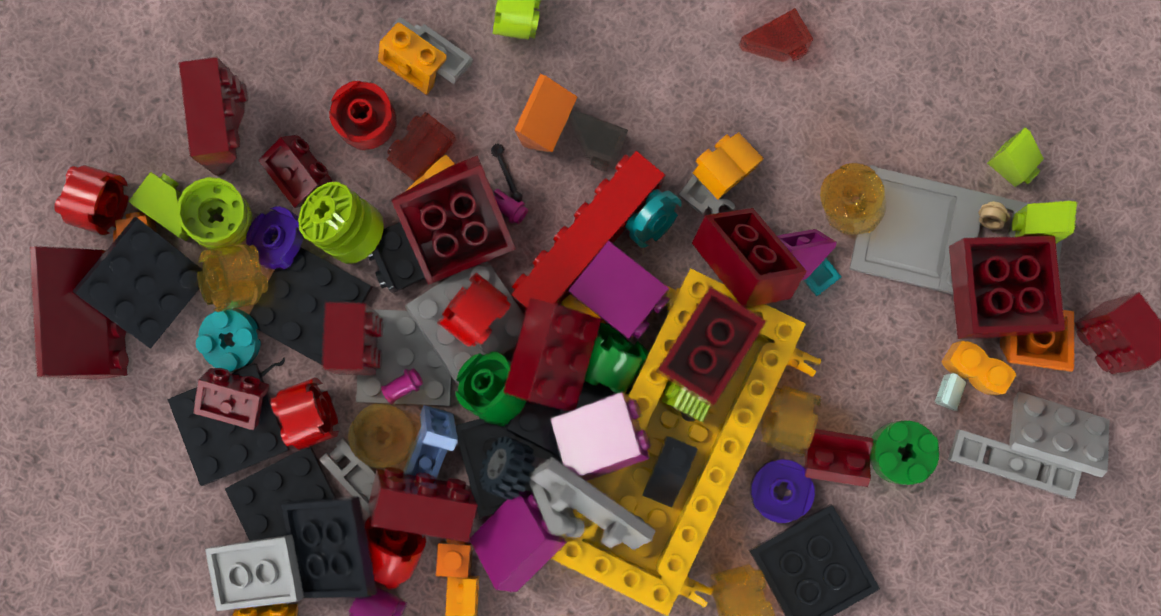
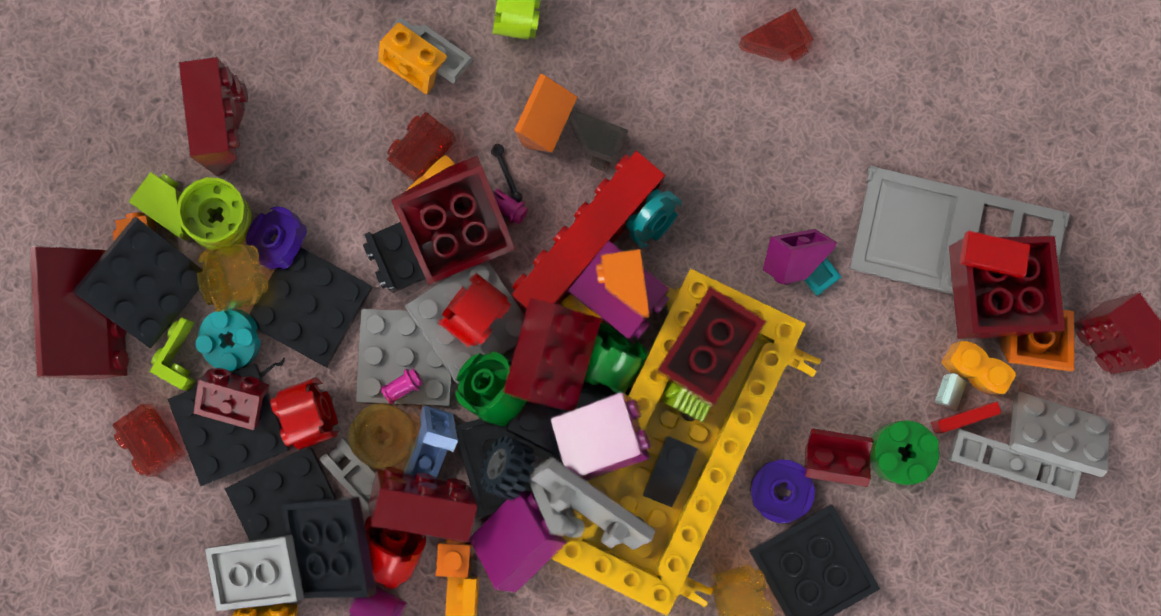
red brick [55,165,129,235] -> none
dark red bracket [258,135,333,208] -> none
lime wheel [298,182,384,264] -> none
dark red brick [322,302,384,376] -> none
red brick [329,81,397,150] -> none
light grey plate [678,175,735,215] -> none
light orange brick [692,132,764,200] -> none
dark red brick [692,208,807,308] -> none
clear yellow brick [761,385,821,457] -> none
clear yellow brick [820,163,886,235] -> none
tan plate [978,201,1010,229] -> none
lime slope [987,127,1044,187] -> none
lime slope [1012,201,1077,244] -> none
none -> clear red brick [112,403,186,477]
none -> lime bracket [149,317,196,391]
none -> orange slope [596,250,650,318]
none -> red tile [931,401,1001,433]
none -> red tile [960,231,1030,278]

